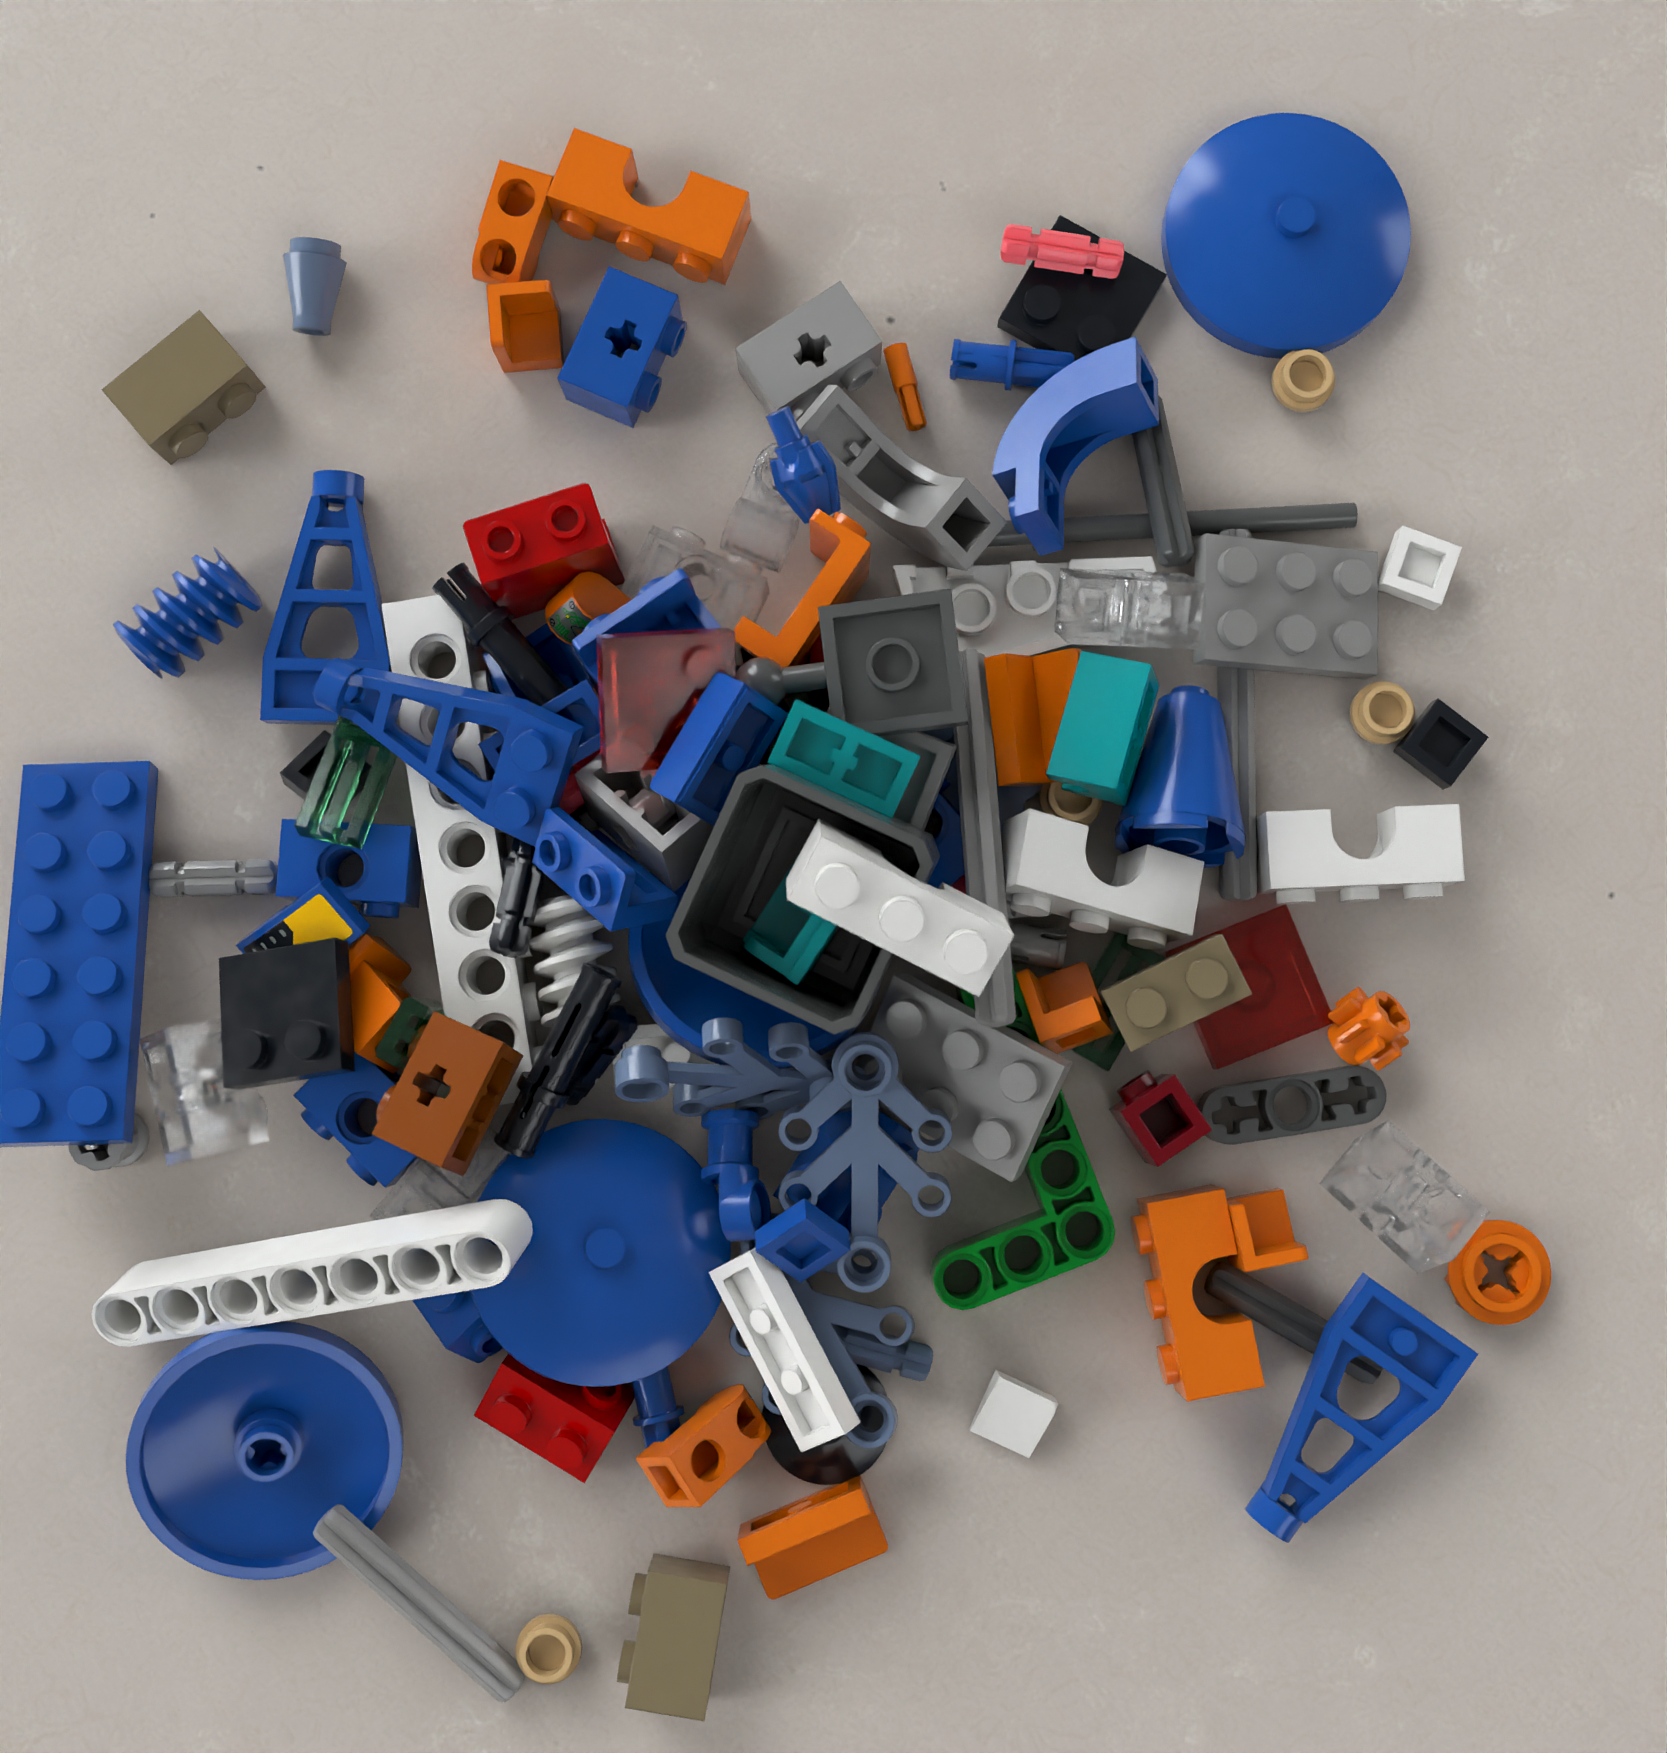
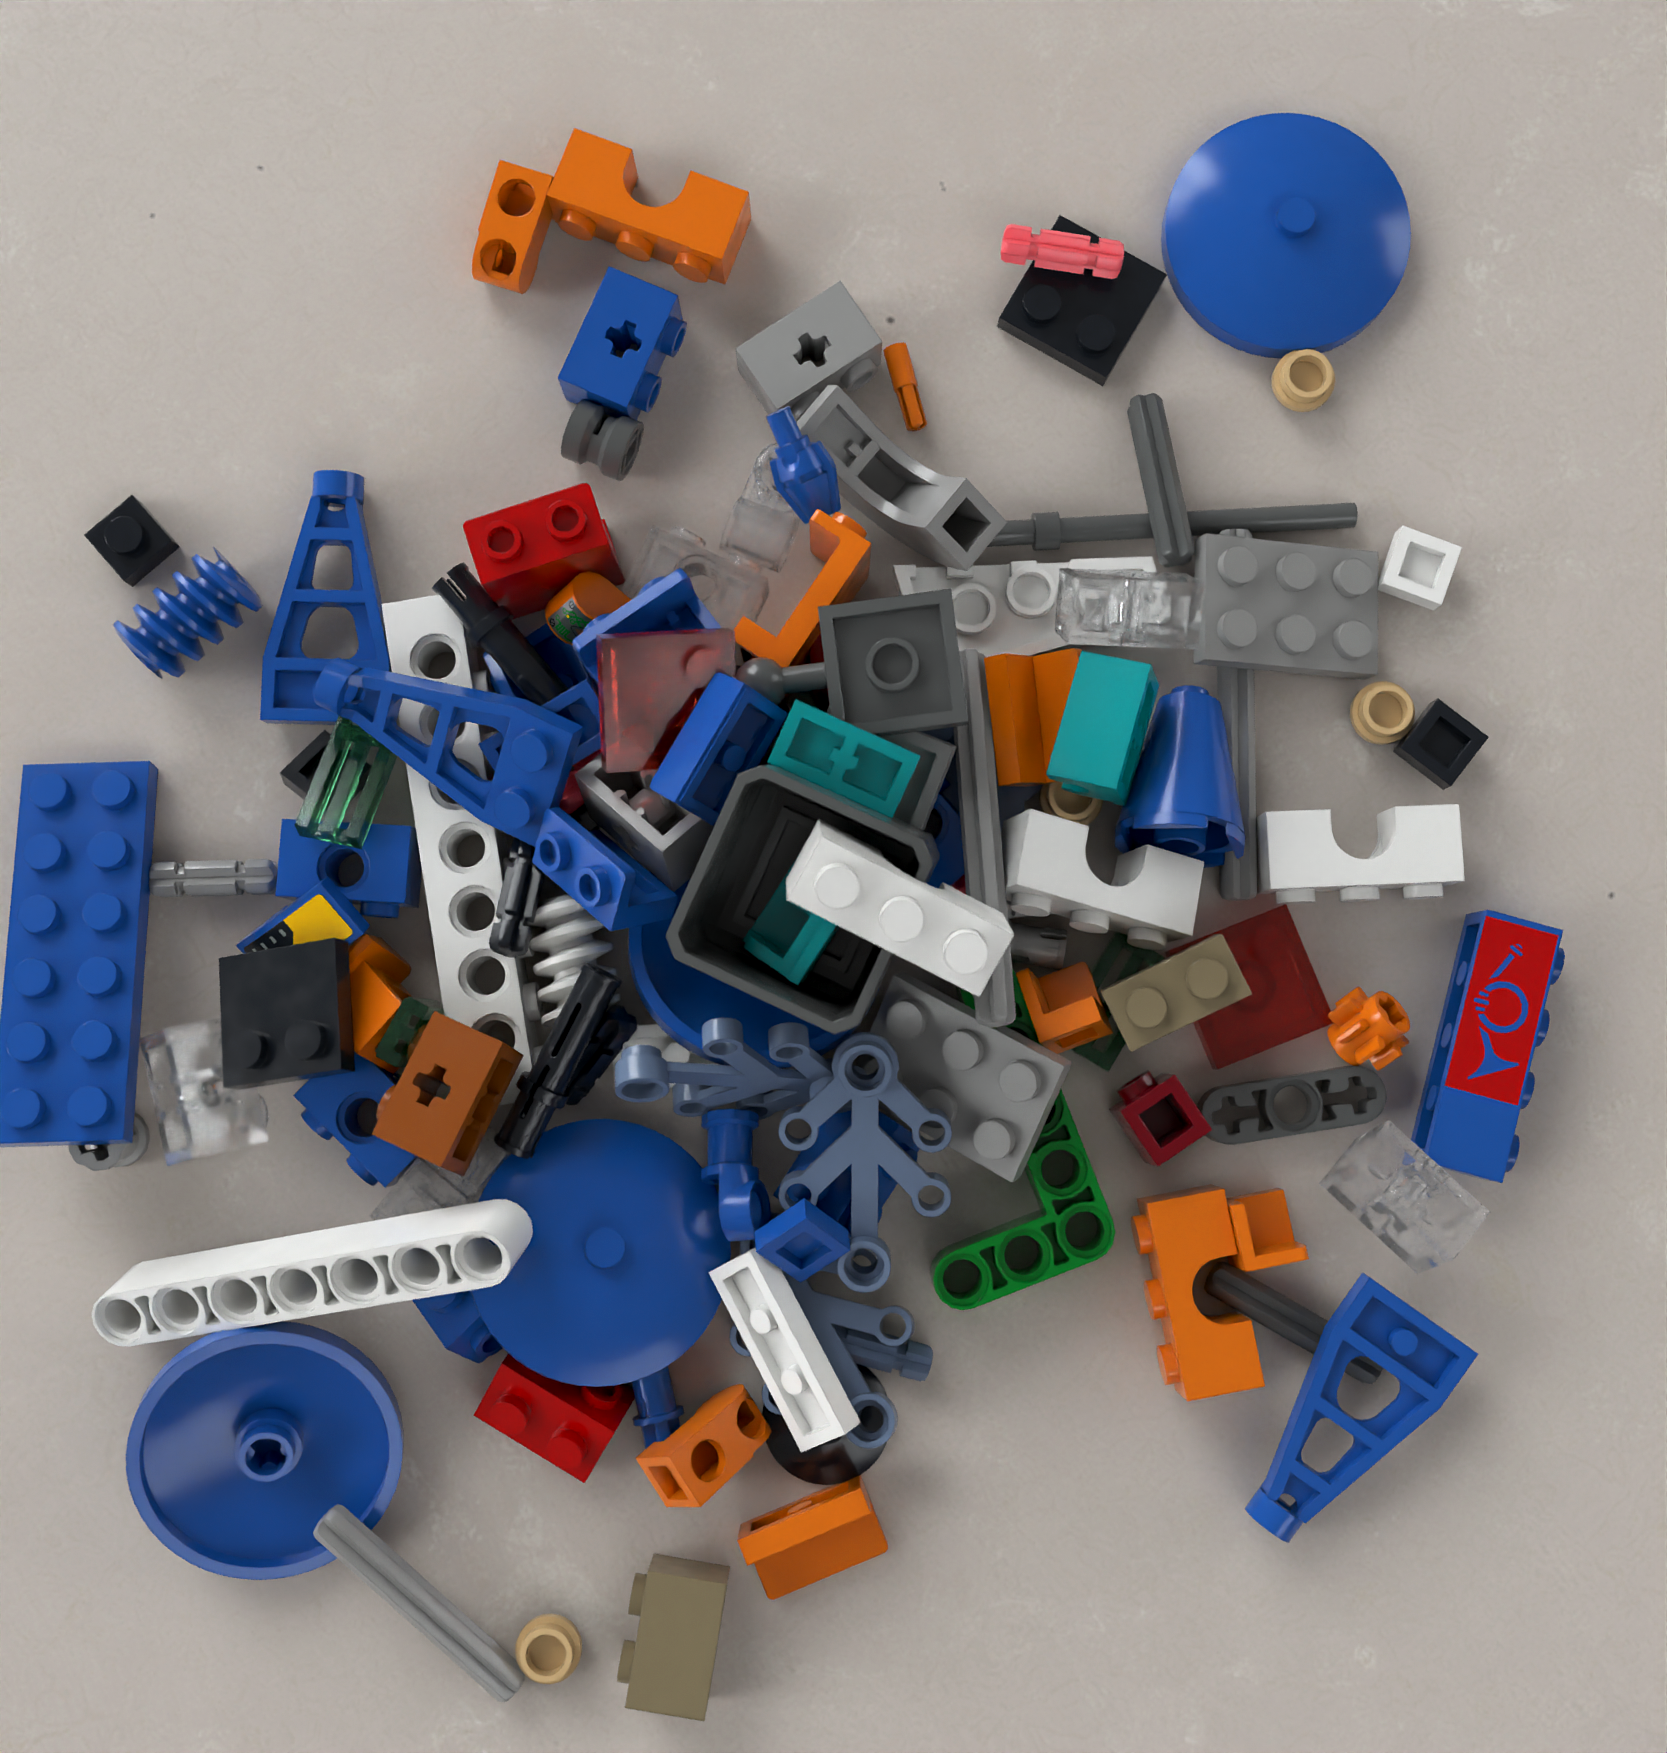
dark tan brick [102,310,266,465] -> none
sand blue cone [283,237,347,336] -> none
orange panel [486,280,564,373] -> none
blue axle [950,339,1075,391] -> none
white slope [969,1369,1059,1458] -> none
blue arch [992,337,1159,556] -> none
orange gear [1444,1219,1551,1325] -> none
none -> black plate [84,495,180,587]
none -> dark grey wheel [561,398,644,481]
none -> brick [1406,909,1565,1183]

